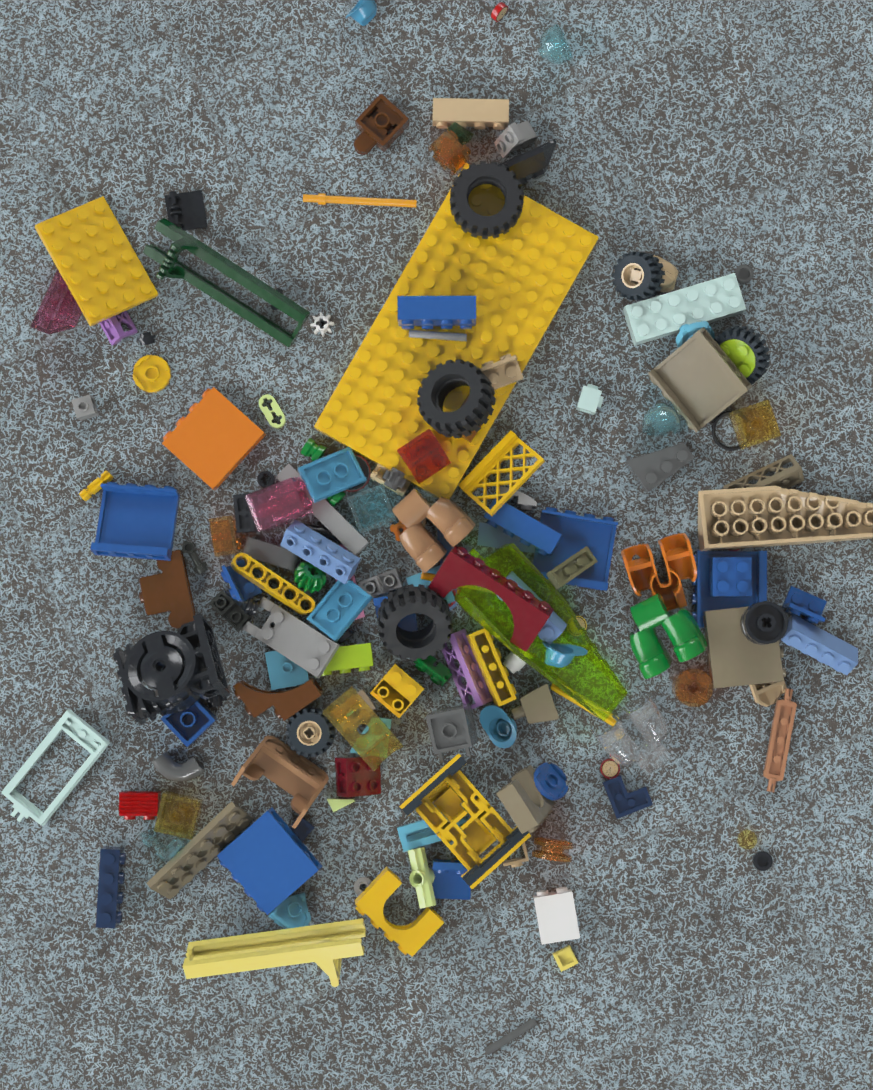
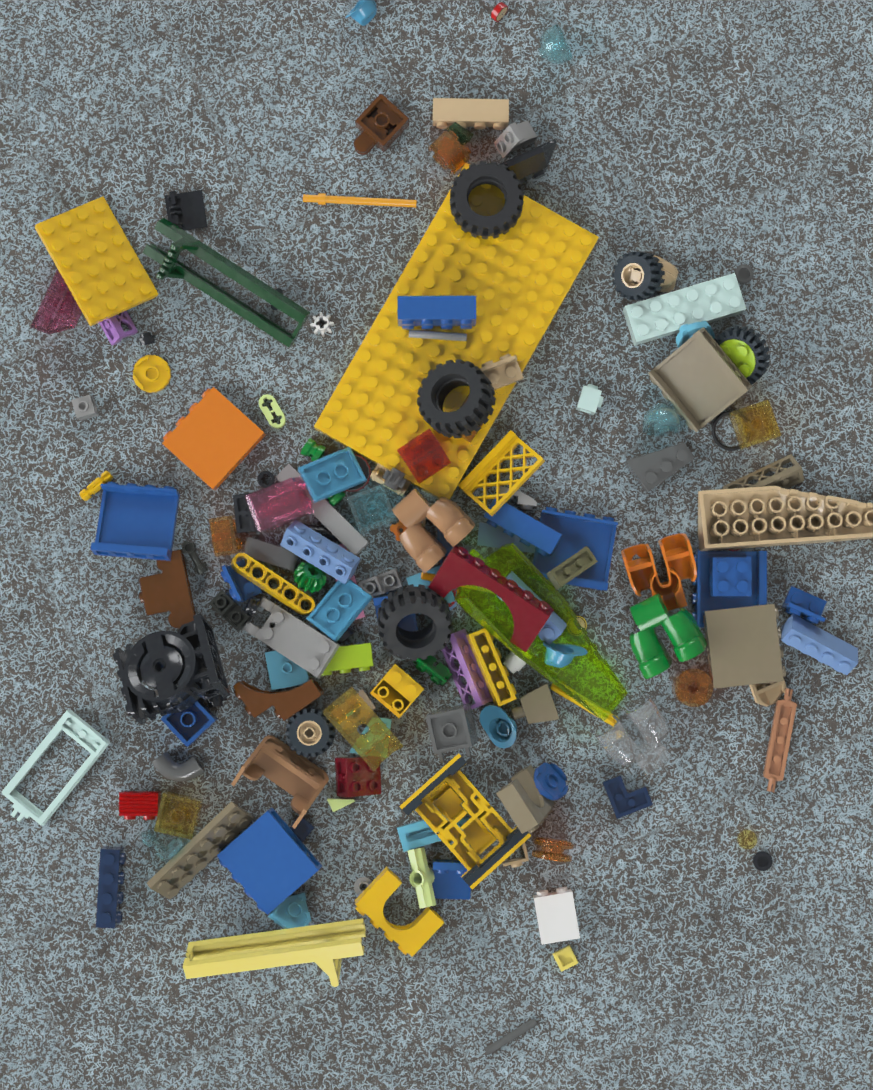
tile [600,759,620,779] -> none
black wheel [740,601,788,645] -> none

